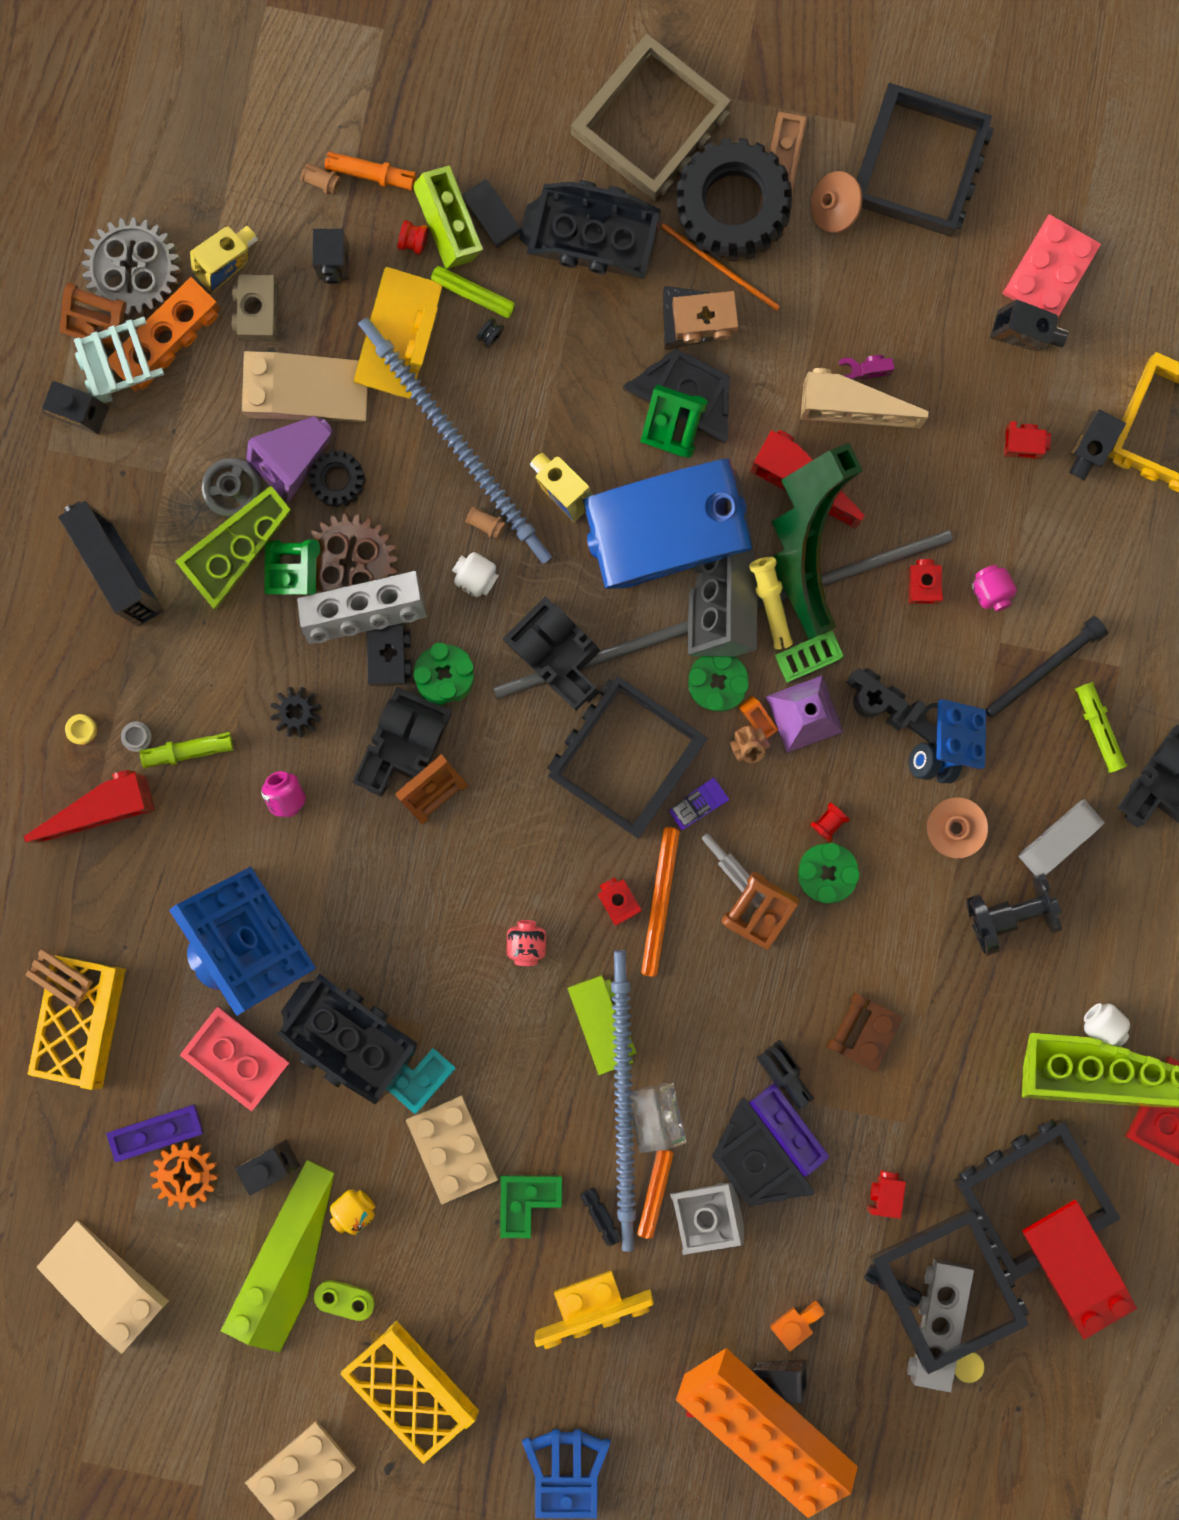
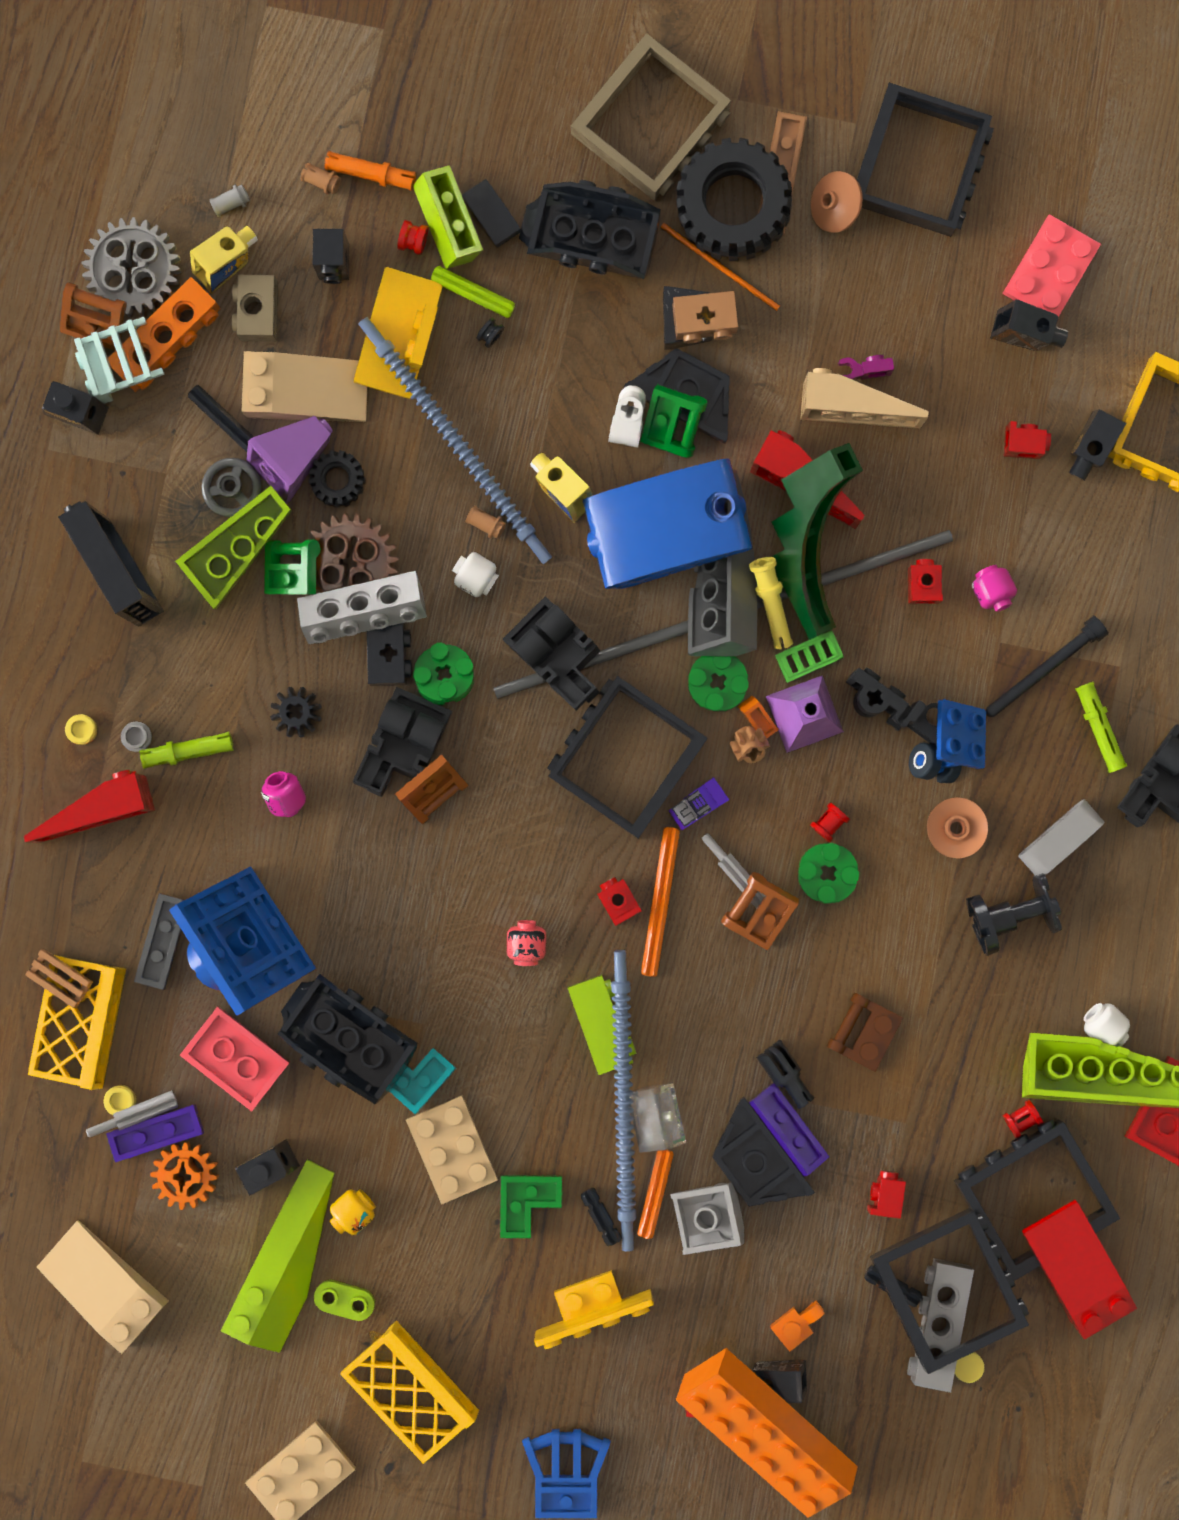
none -> light grey axle [86,1090,178,1138]
none -> light yellow tile [104,1085,136,1115]
none -> dark grey plate [134,893,184,990]
none -> black axle [188,385,254,452]
none -> light grey pin [209,184,250,217]
none -> white piece [608,386,646,448]
none -> red bush [1003,1100,1043,1139]

